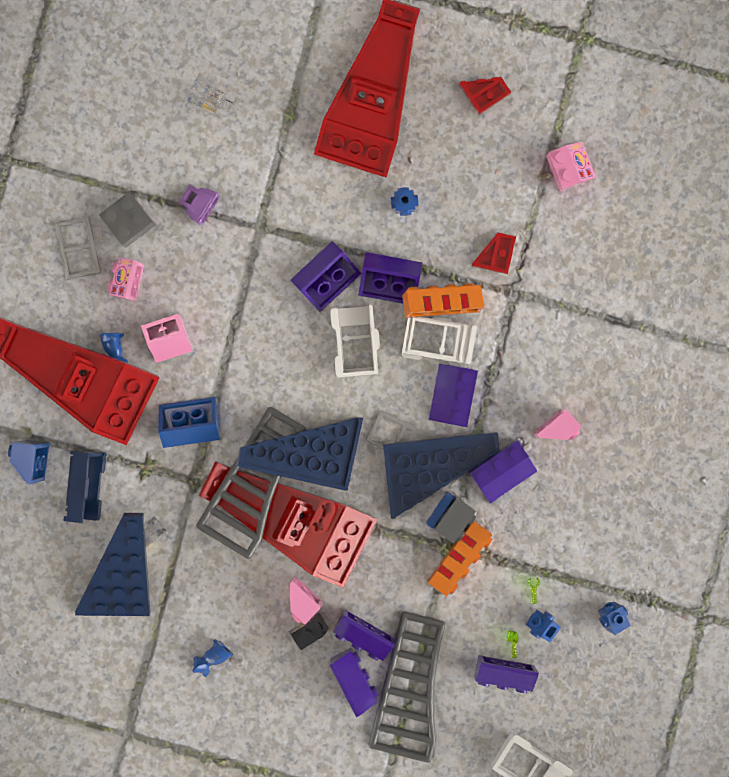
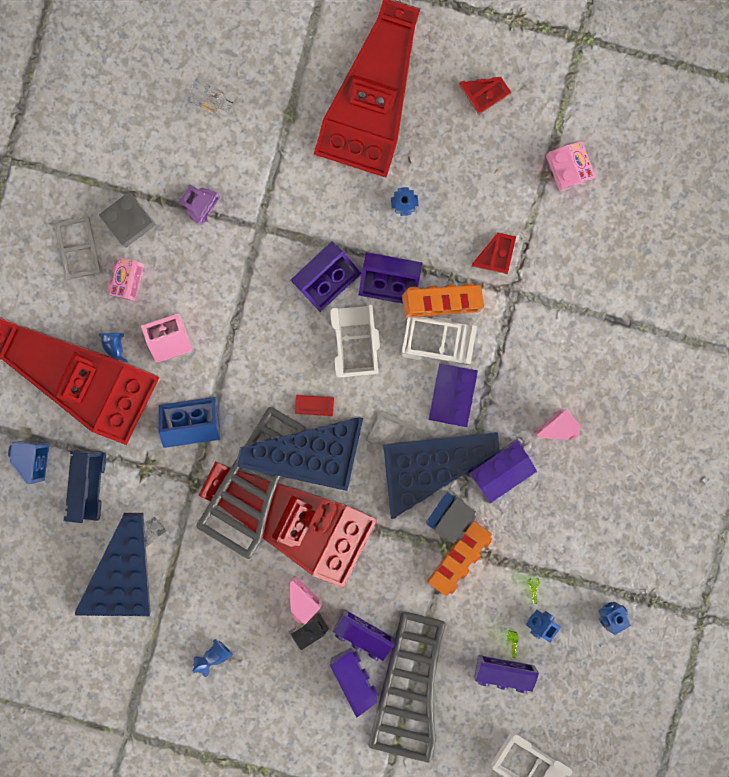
none -> red tile [295,395,334,416]

